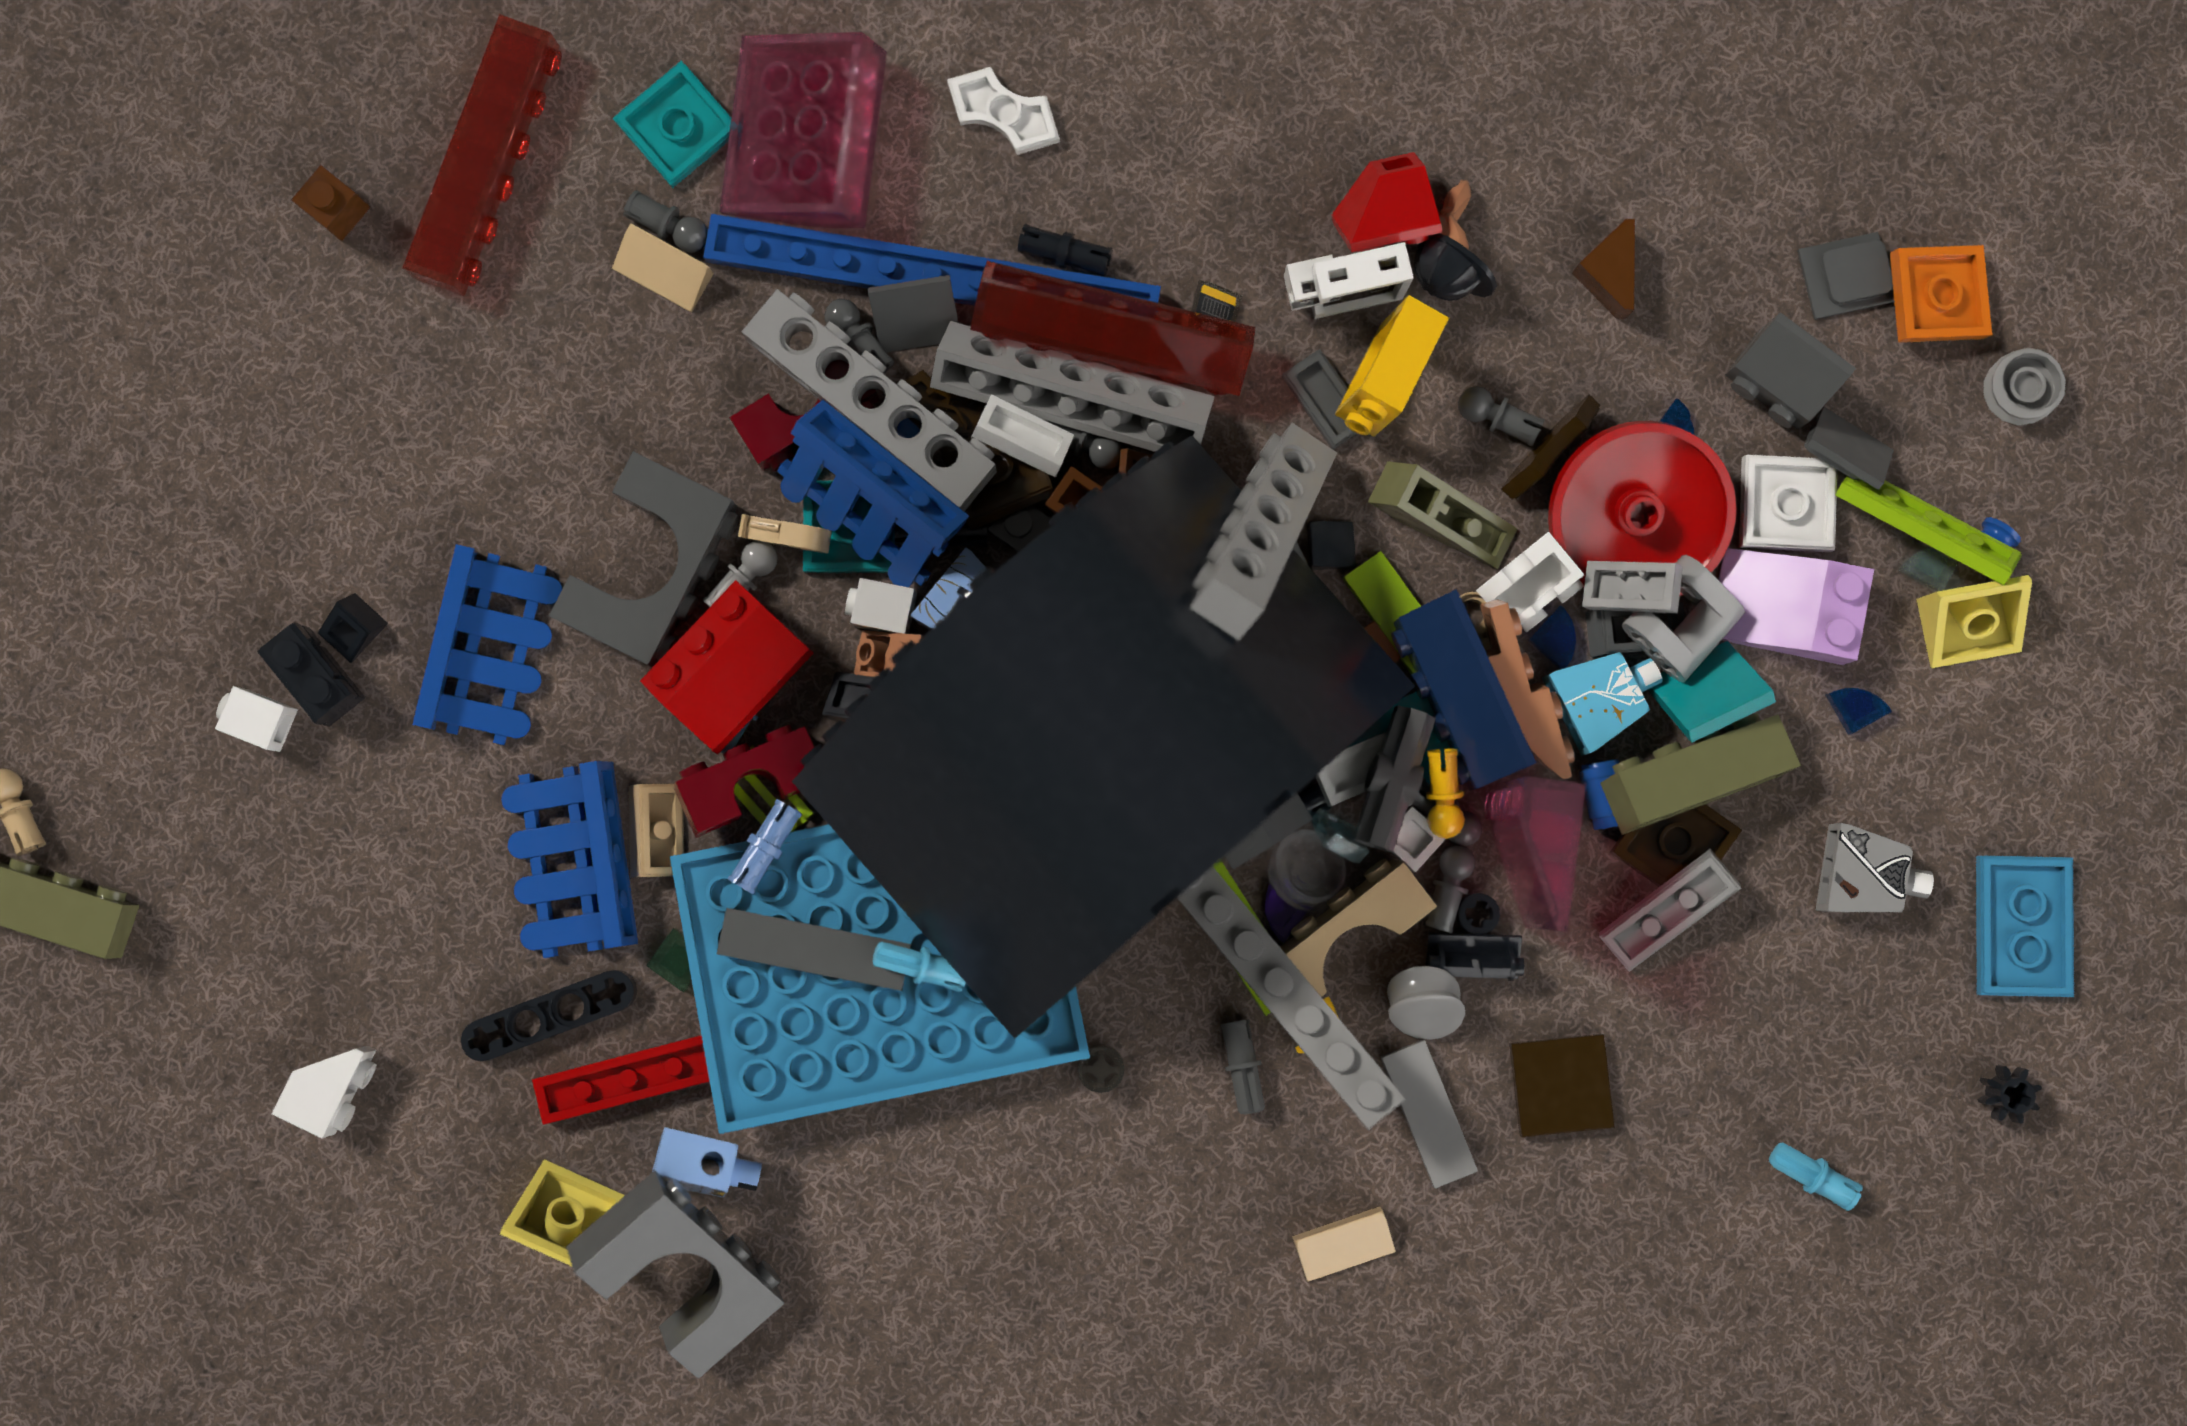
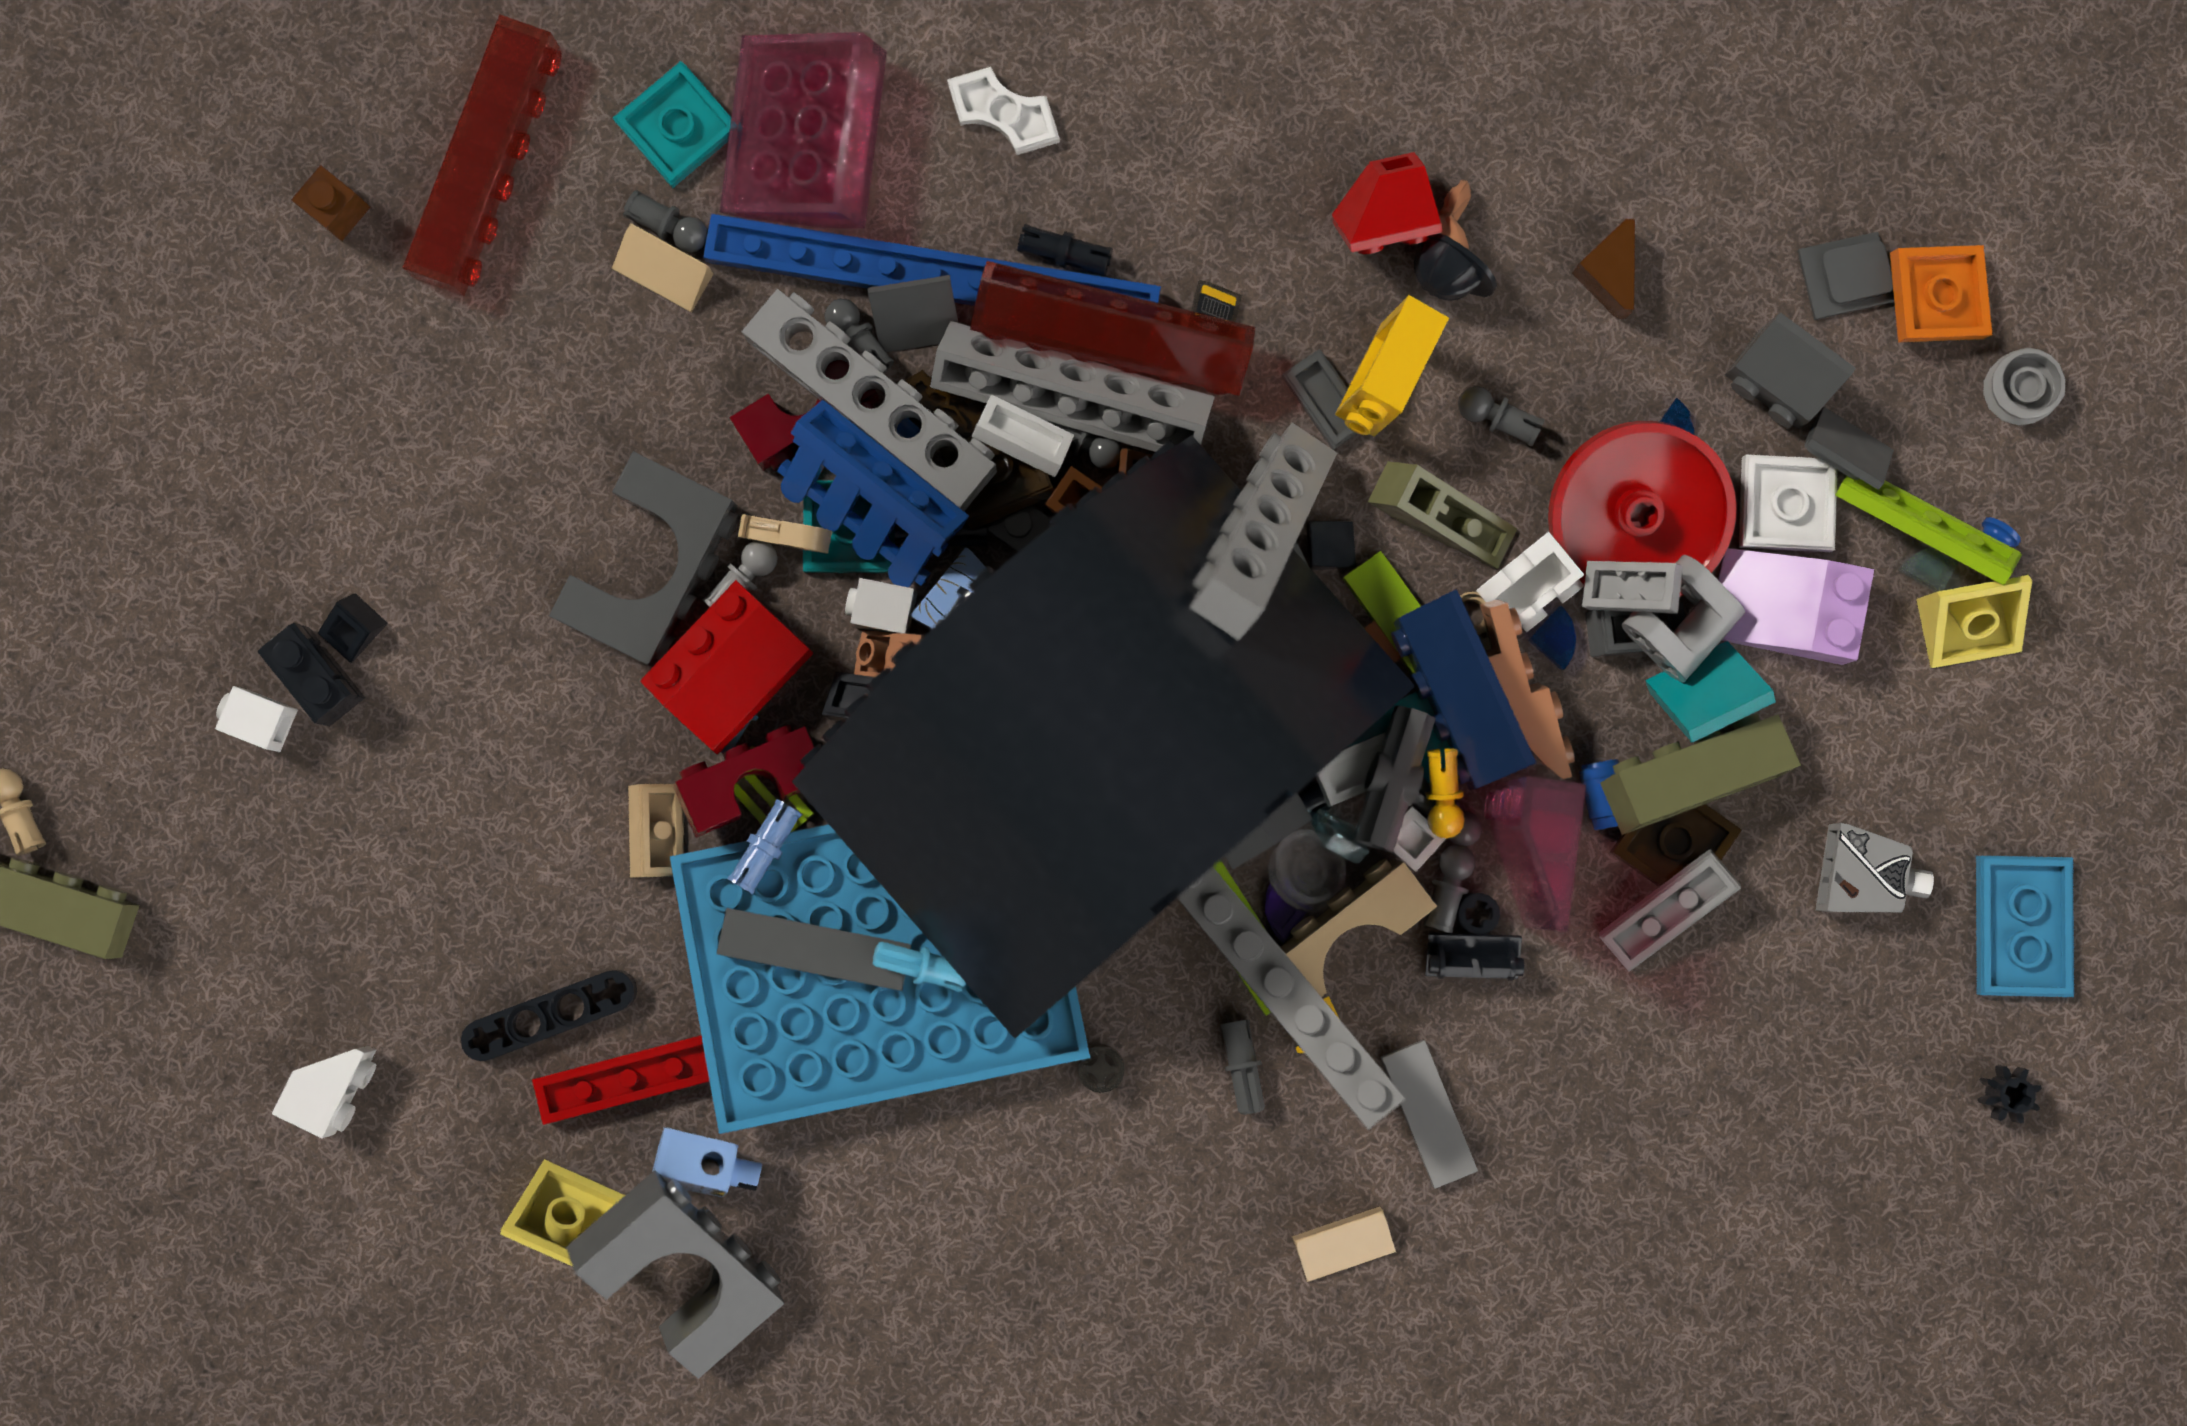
blue fence [412,544,562,745] -> none
blue fence [501,761,638,958] -> none
clear green tile [646,928,692,993] -> none
white piece [1284,242,1413,319] -> none
light grey piece [1387,966,1465,1040] -> none
dark brown tile [1501,394,1600,500] -> none
dark brown tile [1509,1034,1615,1137] -> none
medium azure torso [1542,652,1663,756] -> none
medium azure axle [1769,1143,1863,1211] -> none
clear blue tile [1825,688,1892,735] -> none

